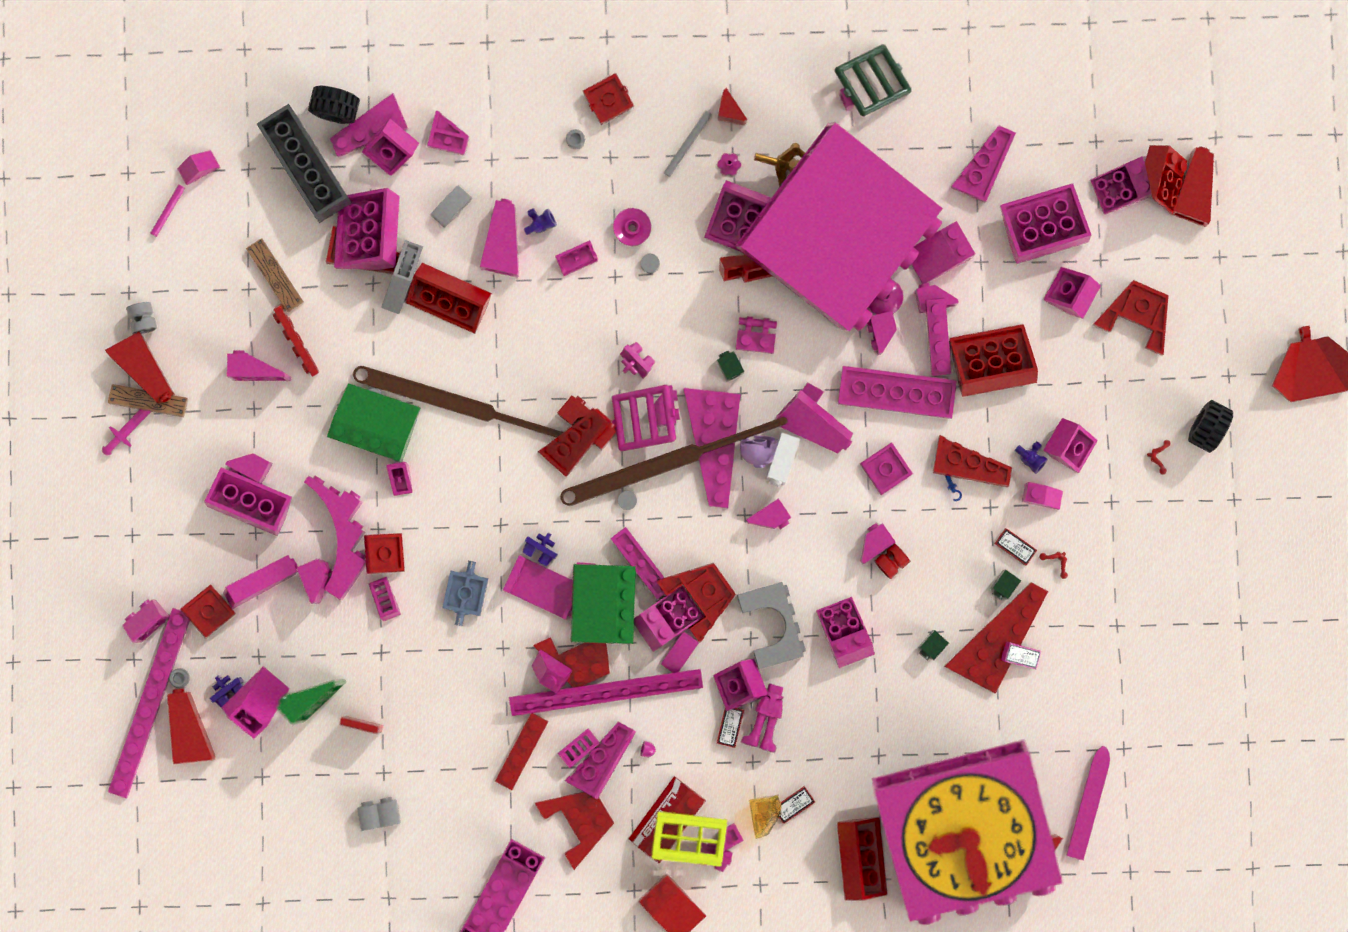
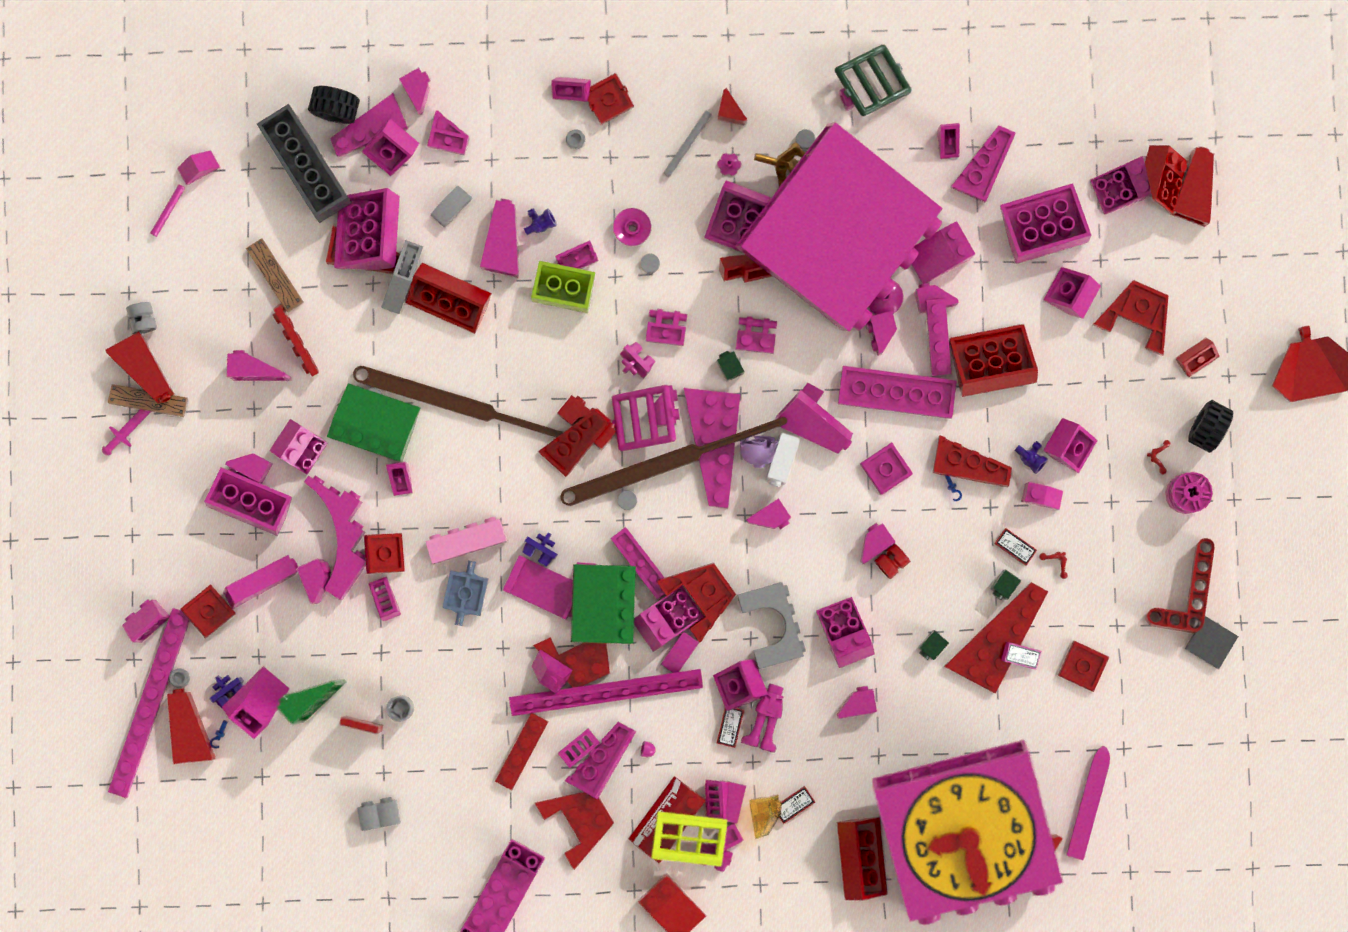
none -> clear blue hand [210,720,228,749]
none -> dark pink slope [269,419,328,475]
none -> light grey wheel [386,696,414,721]
none -> dark pink slope [399,68,430,115]
none -> bright pink brick [425,517,507,564]
none -> lime slope [531,261,595,313]
none -> dark pink slope [551,77,591,102]
none -> dark pink plate [646,309,687,346]
none -> dark pink slope [705,780,729,819]
none -> dark pink tile [719,781,746,824]
none -> light grey tile [796,129,815,149]
none -> dark pink slope [837,686,877,719]
none -> dark pink slope [937,123,960,159]
none -> red tile [1058,641,1109,692]
none -> red beam [1146,538,1215,633]
none -> dark pink wheel [1165,472,1213,514]
none -> red slope [1176,338,1220,377]
none -> dark grey tile [1185,616,1239,669]

